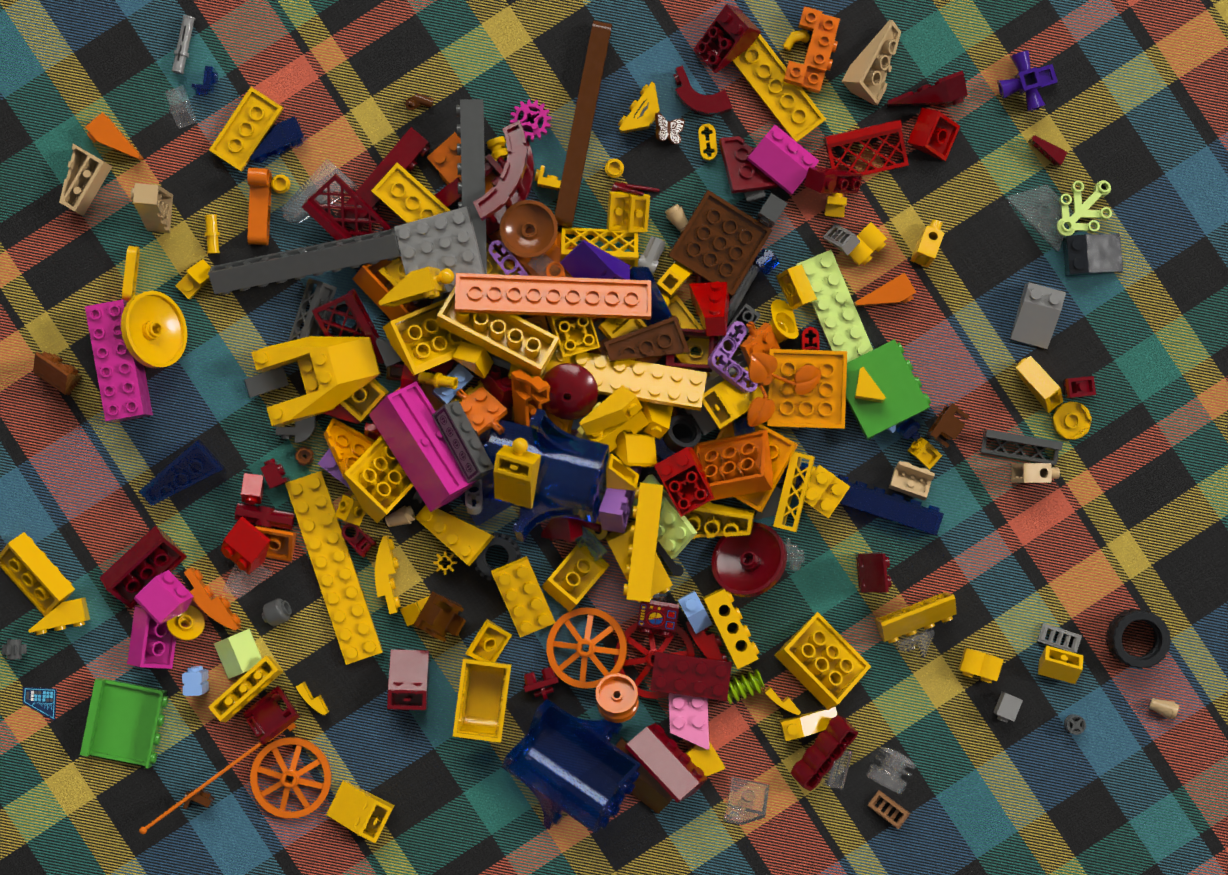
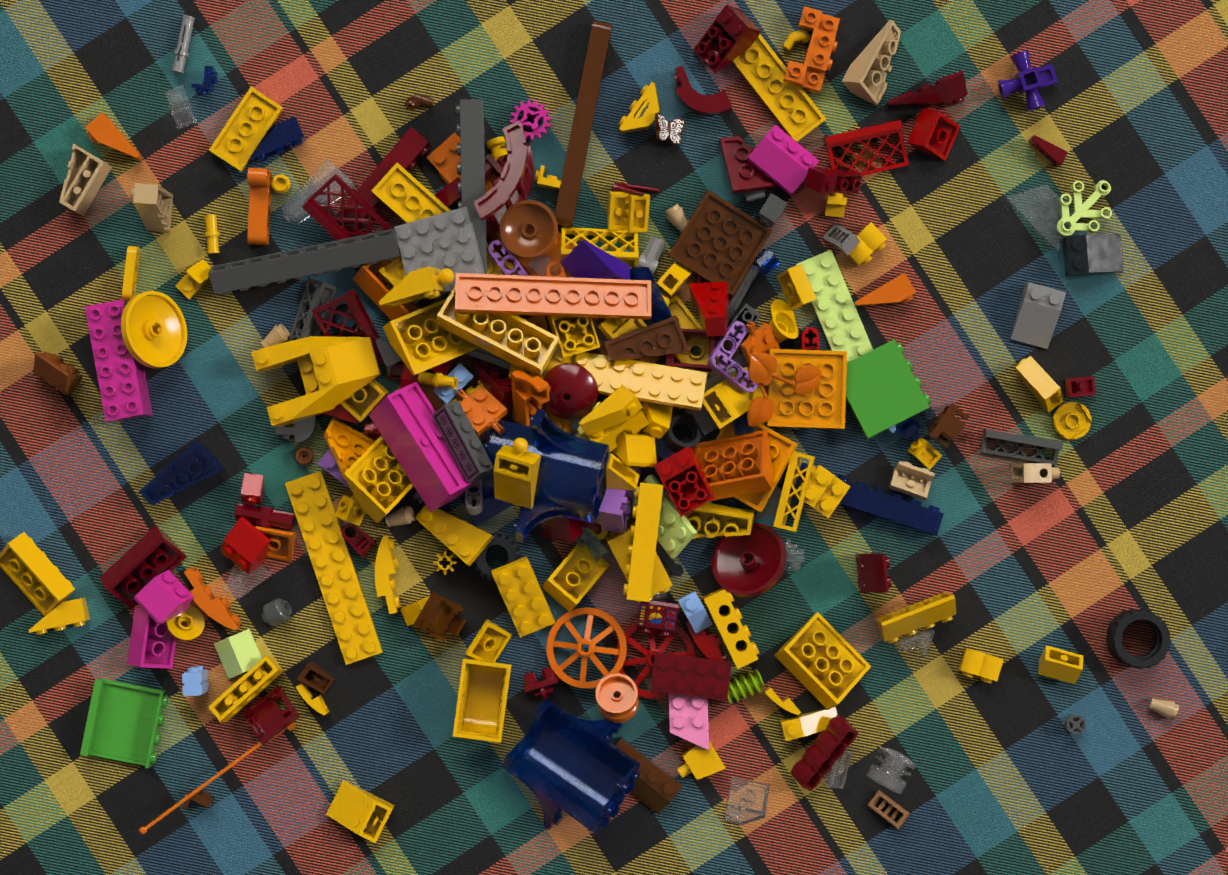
dark grey gear [2,639,27,659] -> none
dark blue sticker [23,687,57,720] -> none
dark grey slope [244,367,289,398] -> none
orange wheel [250,737,332,819] -> none
dark red brick [261,458,290,489] -> none
slope [387,649,429,710] -> none
yellow slope [452,341,494,379] -> none
yellow plate [605,159,624,178] -> none
slope [625,723,708,803] -> none
yellow beam [698,124,717,161] -> none
yellow slope [855,367,886,403] -> none
yellow torso [910,219,944,268] -> none
light grey brick [993,691,1023,723] -> none
light grey slope [1037,623,1082,653] -> none
none -> tan cone [261,324,290,348]
none -> reddish brown slope [297,661,335,694]

